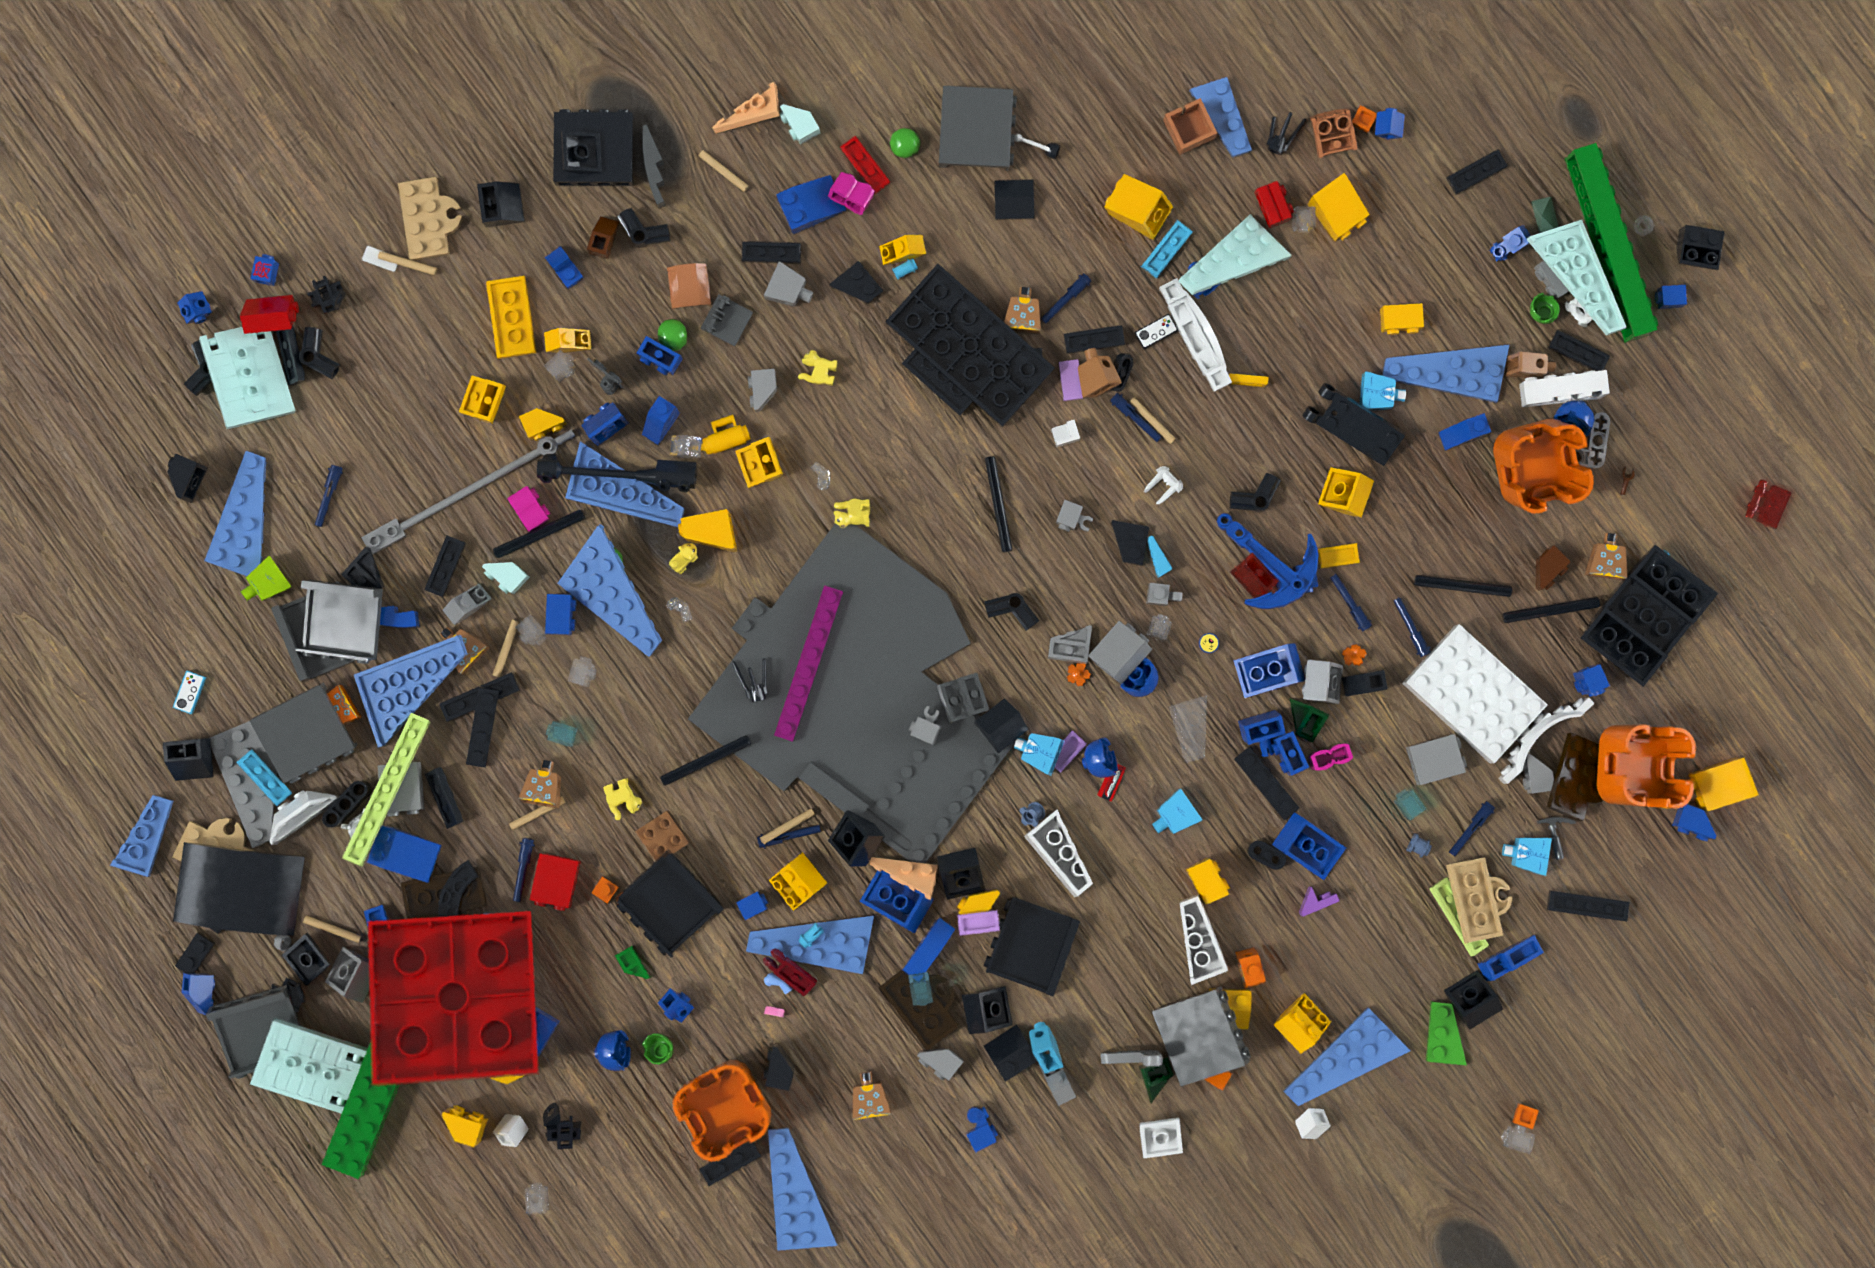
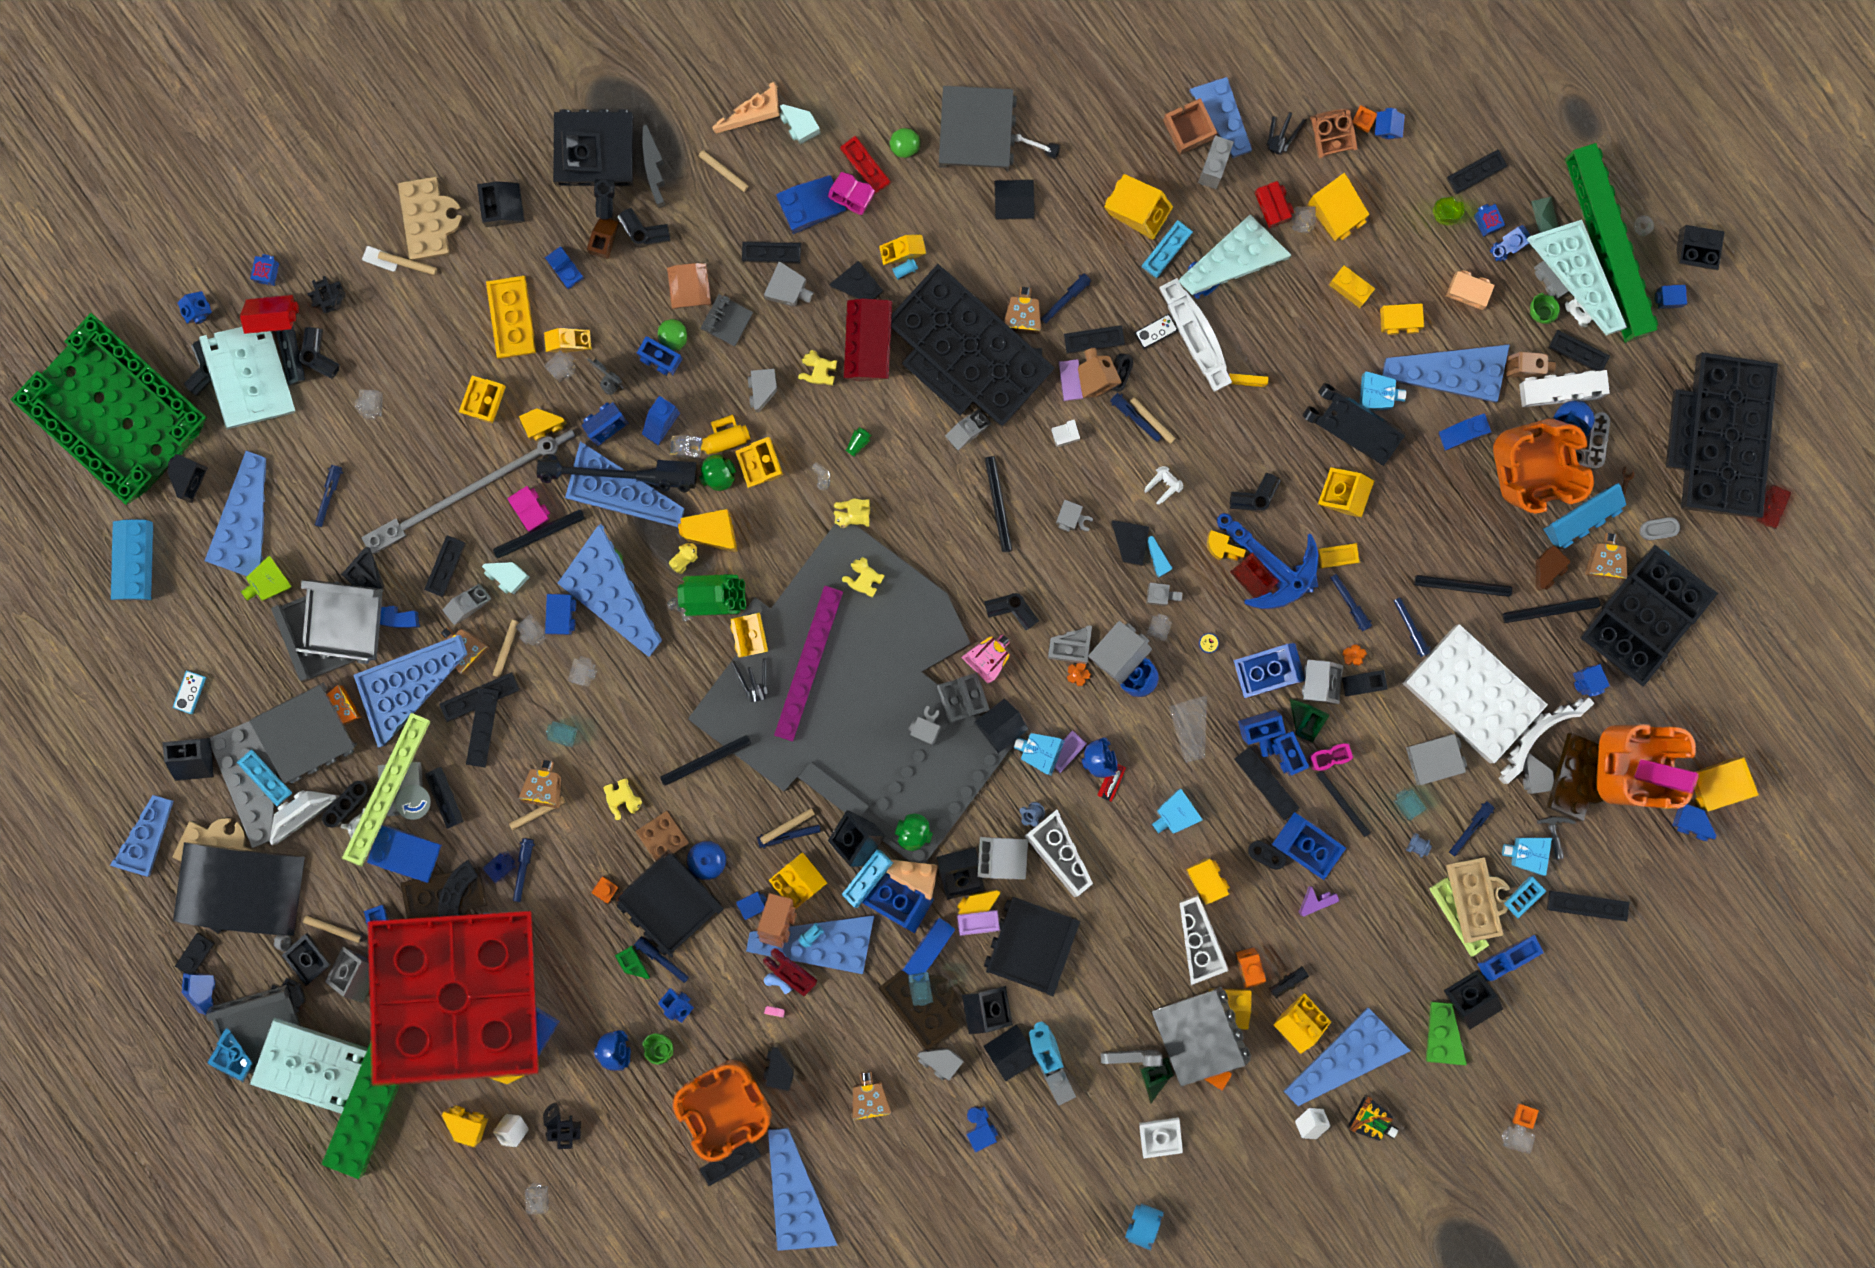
red brick [529,853,581,911] -> none
none -> green slope [10,313,207,505]
none -> dark azure slope [111,520,153,600]
none -> dark azure slope [207,1028,252,1082]
none -> clear brick [355,389,383,420]
none -> light grey sticker [396,785,430,820]
none -> clear blue brick [482,852,516,883]
none -> black piece [594,179,615,219]
none -> dark blue pin [634,936,689,983]
none -> green brick [677,574,746,617]
none -> blue cylinder [687,841,727,880]
none -> green plant [699,454,737,491]
none -> yellow bracket [731,613,768,658]
none -> nougat piece [757,893,797,948]
none -> light yellow animal [842,557,884,598]
none -> medium azure tile [842,849,893,908]
none -> dark red slope [844,299,892,382]
none -> green cone [845,427,872,457]
none -> green plant [895,813,933,851]
none -> light grey slope [945,409,991,450]
none -> bright pink torso [961,635,1010,684]
none -> light grey brick [978,837,1028,879]
none -> dark azure brick [1125,1203,1164,1250]
none -> light grey brick [1198,136,1234,189]
none -> yellow brick [1207,530,1246,561]
none -> black pin [1269,966,1309,999]
none -> black bar [1316,770,1370,837]
none -> yellow piece [1329,265,1375,308]
none -> torso [1347,1094,1399,1141]
none -> clear neon green hair [1432,197,1465,226]
none -> light nougat brick [1446,270,1495,310]
none -> blue brick [1474,204,1505,237]
none -> medium azure slope [1504,876,1546,918]
none -> dark azure slope [1543,483,1626,549]
none -> dark pink tile [1634,759,1699,794]
none -> light grey tile [1639,517,1680,541]
none -> black slope [1666,352,1778,518]

